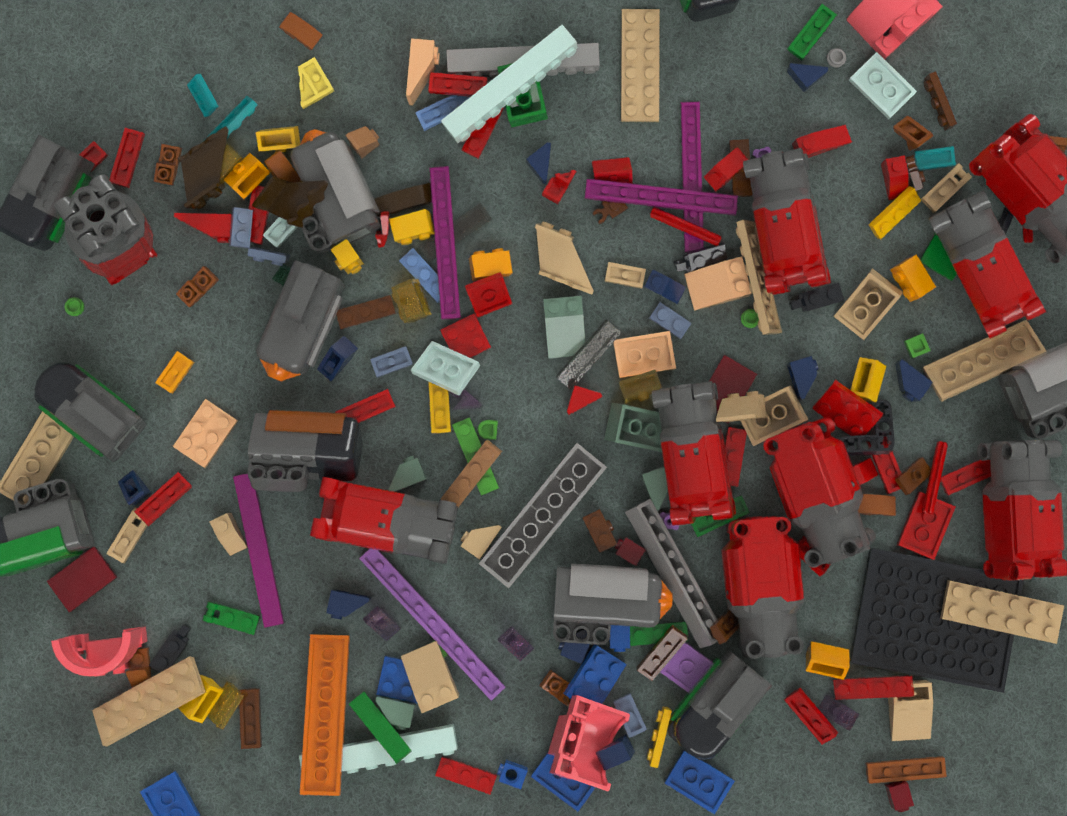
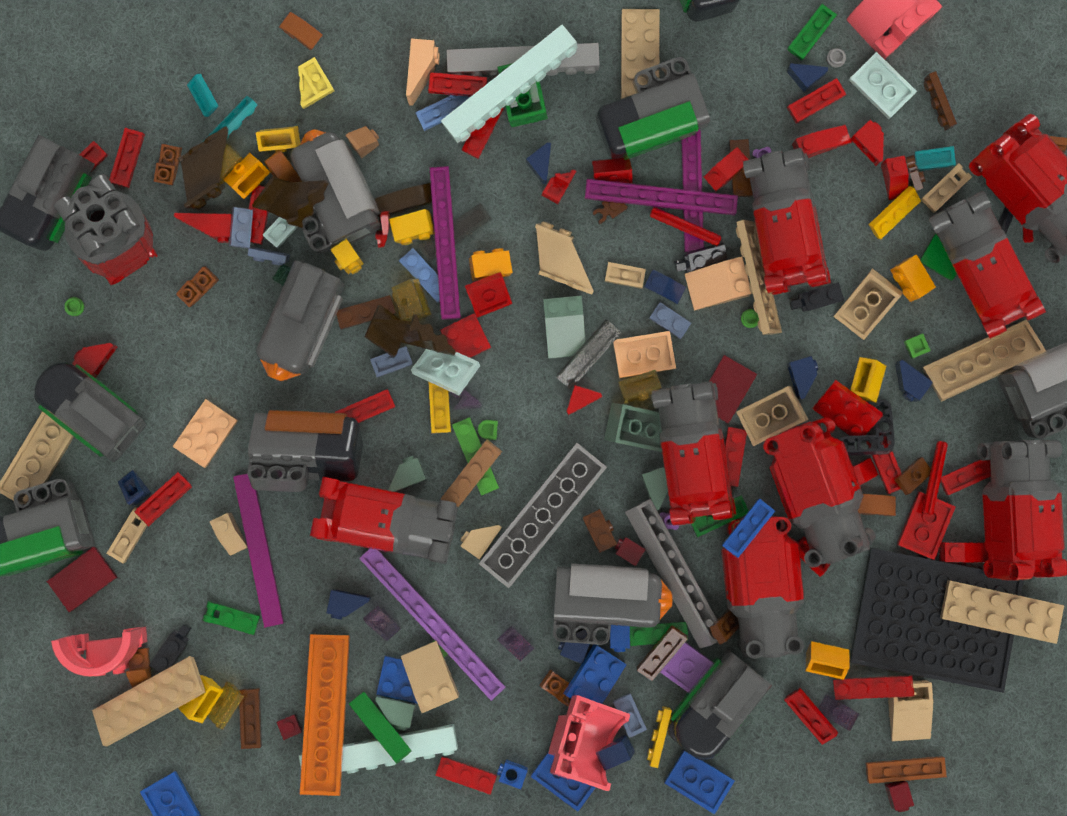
light orange plate [155,351,195,394] -> none
dark blue slope [317,336,358,381] -> none
tan slope [716,391,767,422] -> none
dark orange slope [893,116,933,151] -> none
none -> red slope [72,343,118,378]
none -> dark red plate [276,714,302,740]
none -> dark brown piece [364,305,456,358]
none -> piece [596,57,710,160]
none -> blue plate [721,498,775,558]
none -> red plate [787,78,846,124]
none -> red slope [851,119,884,166]
none -> red slope [939,542,989,562]

